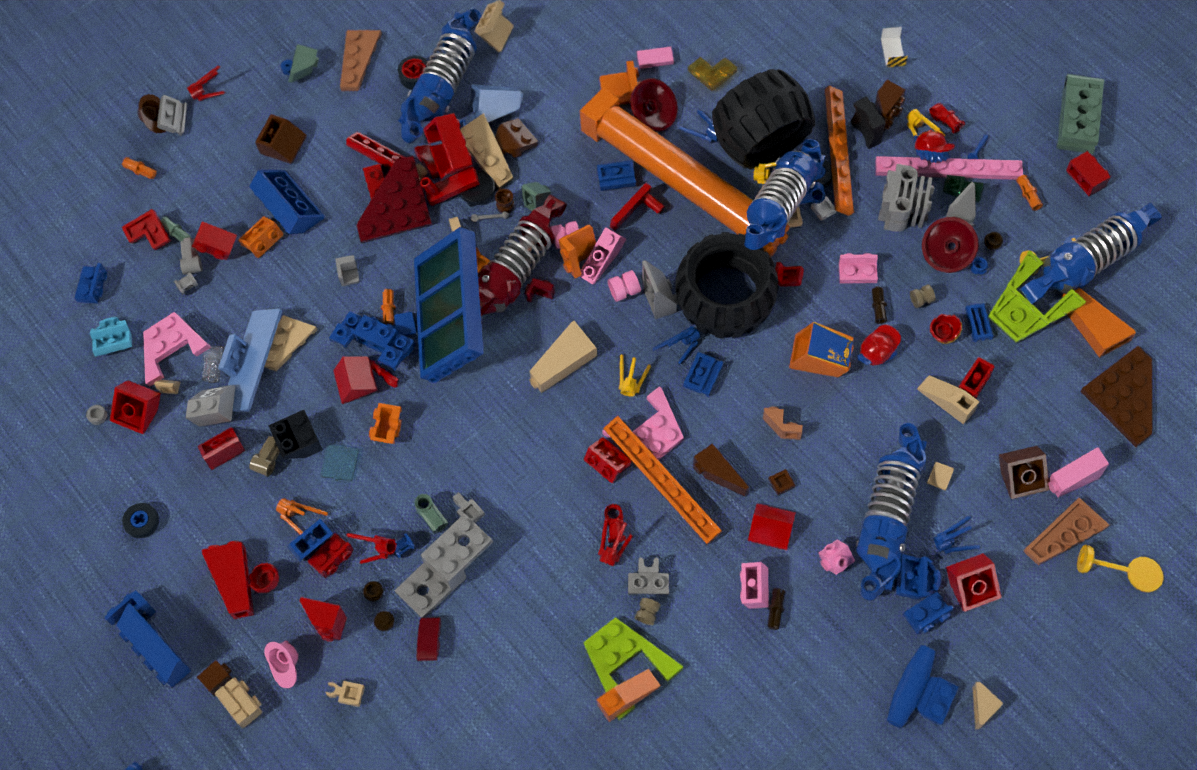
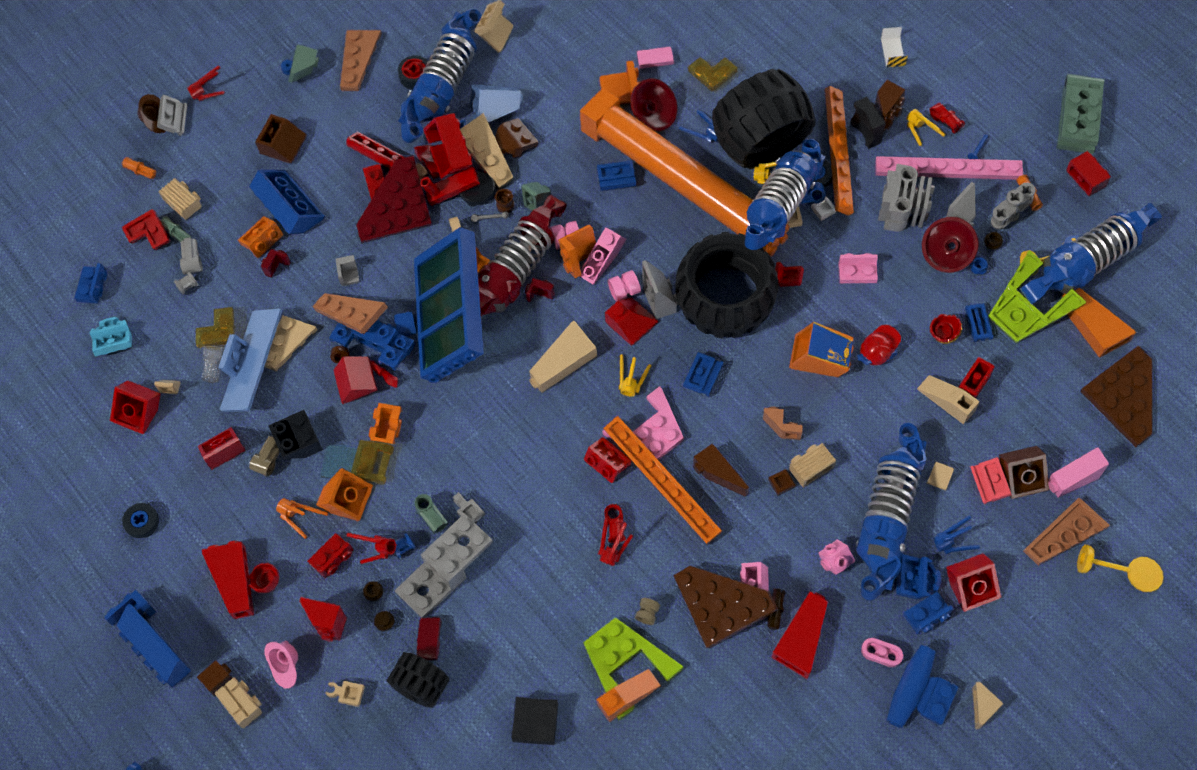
light grey tile [86,405,107,425] -> none
bright pink wing [143,312,211,387] -> none
light grey slope [186,385,235,427] -> none
red brick [192,221,237,260] -> none
blue brick [287,518,333,562] -> none
orange axle [381,289,396,325] -> none
red piece [610,183,665,231] -> none
light grey plate [628,558,669,595] -> none
blue plant [652,326,700,364] -> none
red slope [748,503,796,550] -> none
dark brown axle [872,286,887,324] -> none
dark tan wheel [910,284,936,308] -> none
red hair [914,130,955,163] -> none
clear green slope [943,175,984,202] -> none
none -> tan brick [159,178,202,220]
none -> clear yellow plate [196,307,235,348]
none -> dark red bracket [261,249,291,278]
none -> nougat wing [312,293,388,335]
none -> orange slope [316,468,373,521]
none -> reddish brown tile [330,346,350,364]
none -> clear yellow plate [351,440,394,485]
none -> black wheel [387,652,450,708]
none -> black brick [511,697,558,745]
none -> red slope [605,297,658,346]
none -> reddish brown plate [673,566,778,648]
none -> red slope [771,591,828,679]
none -> tan brick [789,443,836,487]
none -> bright pink plate [861,638,903,667]
none -> coral plate [970,457,1012,504]
none -> light grey axle [991,182,1036,229]

